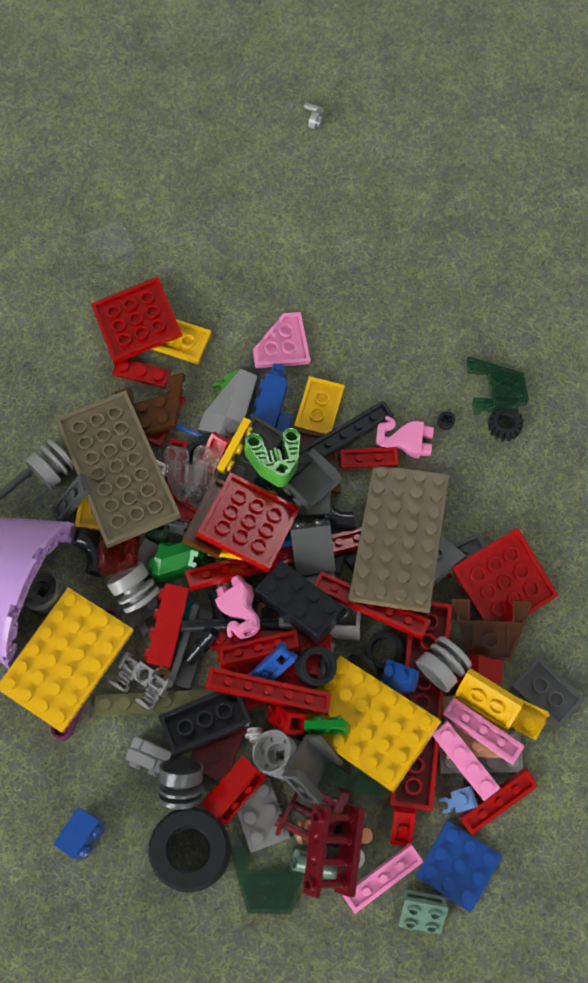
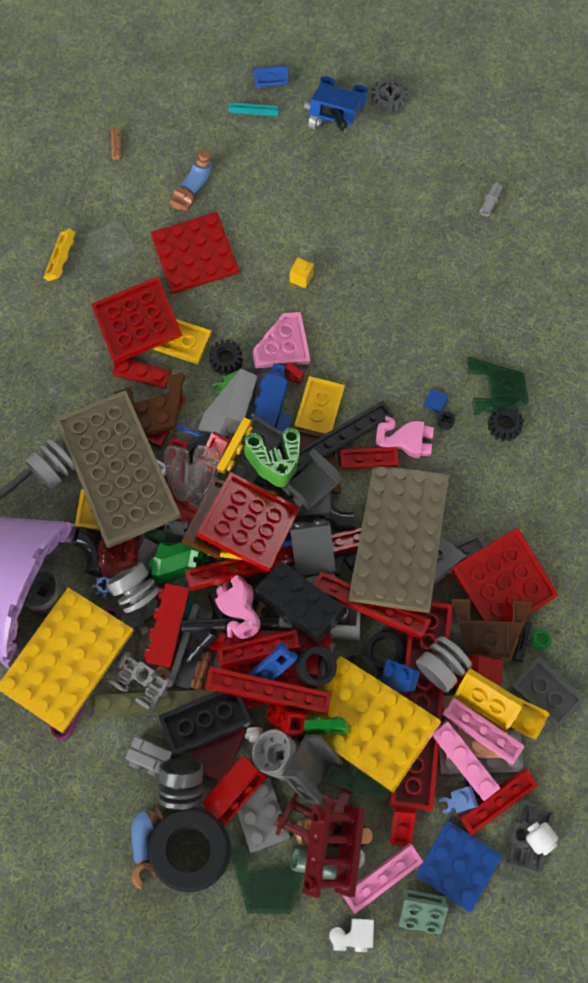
dark grey tile [52,474,91,522] -> none
blue brick [53,807,105,860] -> none
none -> yellow plate [43,229,76,281]
none -> medium blue gear [92,574,114,600]
none -> nougat axle [111,128,121,160]
none -> medium blue piece [131,807,163,889]
none -> red plate [150,212,240,294]
none -> piece [169,150,212,211]
none -> nougat axle [190,652,212,690]
none -> black tyre [209,339,243,375]
none -> teal axle [229,102,279,116]
none -> blue panel [253,64,289,87]
none -> red plate [285,362,304,385]
none -> yellow brick [290,257,314,288]
none -> blue piece [309,76,368,131]
none -> white brick [329,919,374,952]
none -> dark grey gear [371,77,409,112]
none -> blue tile [423,389,448,414]
none -> light grey axle [479,182,503,216]
none -> dark grey piece [503,800,554,872]
none -> black pin [511,621,532,662]
none -> white head [526,822,558,856]
none -> green plate [531,630,551,650]

